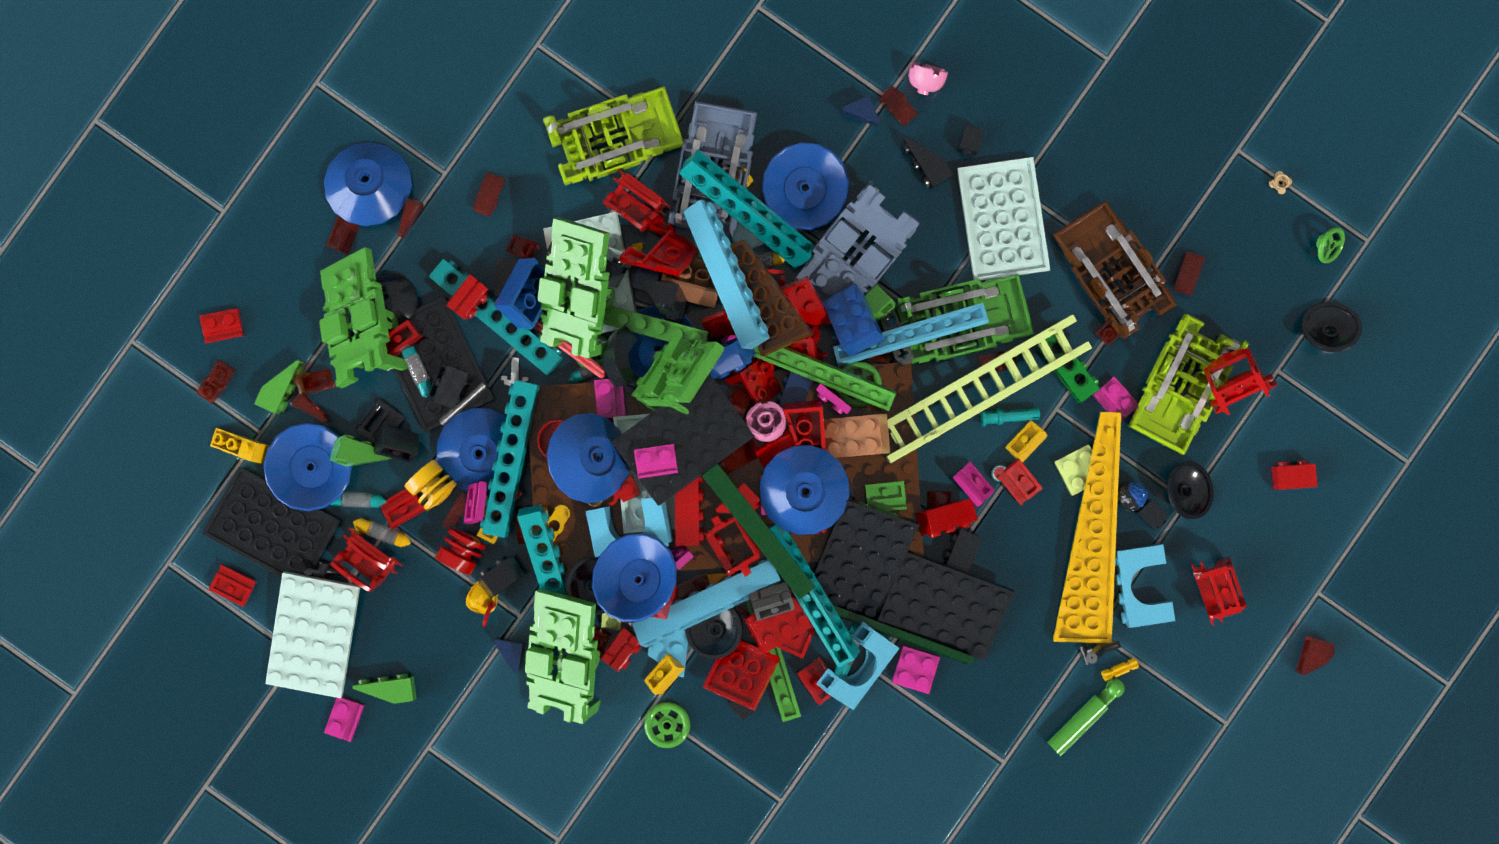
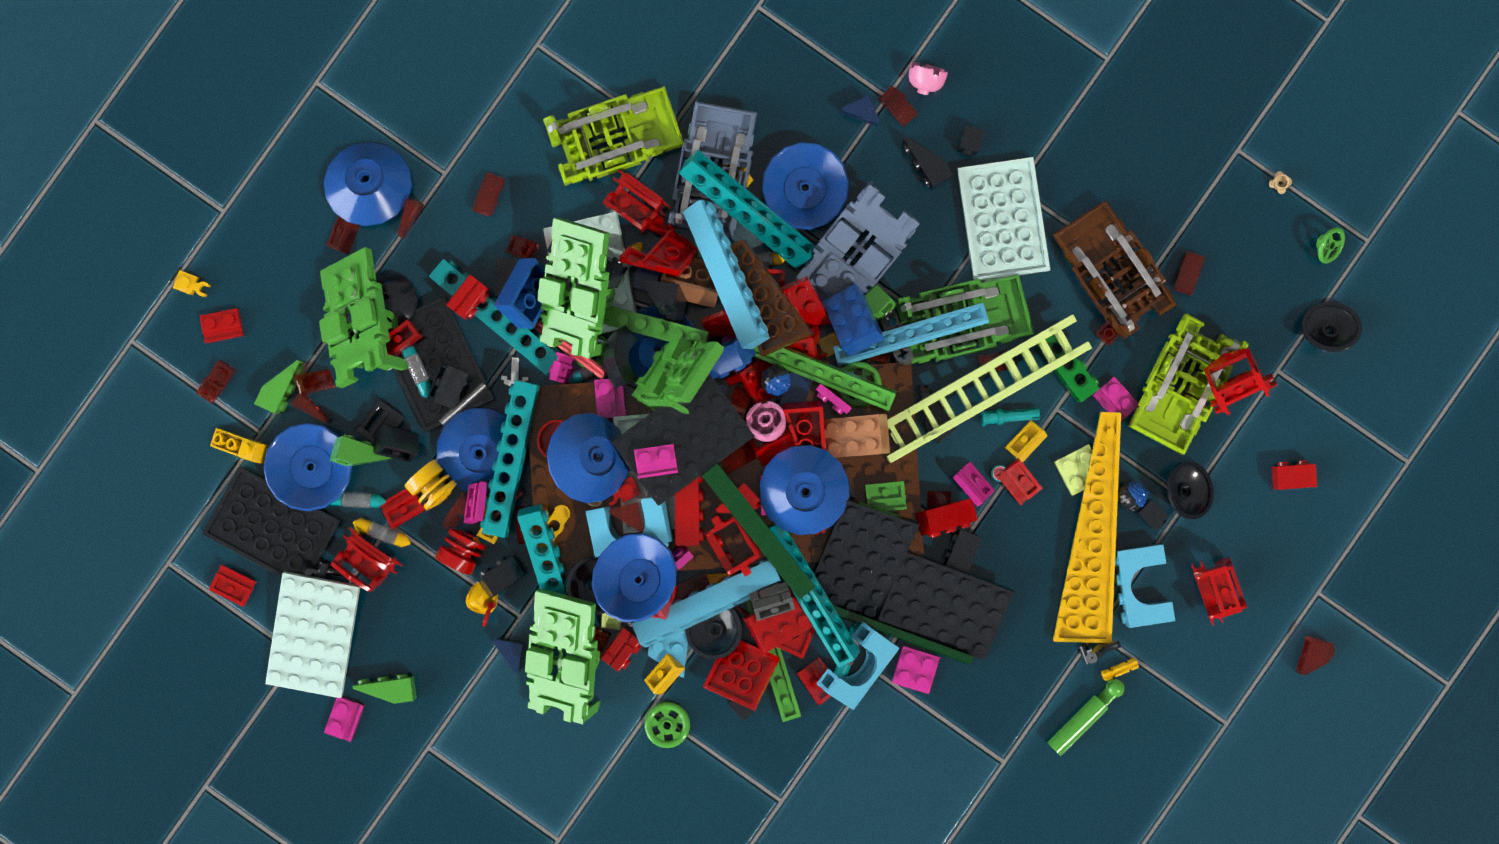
none -> yellow plate [173,270,211,297]
none -> dark pink plate [549,352,575,384]
none -> clear red slope [609,502,645,533]
none -> piece [760,364,791,396]
none -> yellow plate [818,332,841,358]
none -> black slope [918,383,957,444]

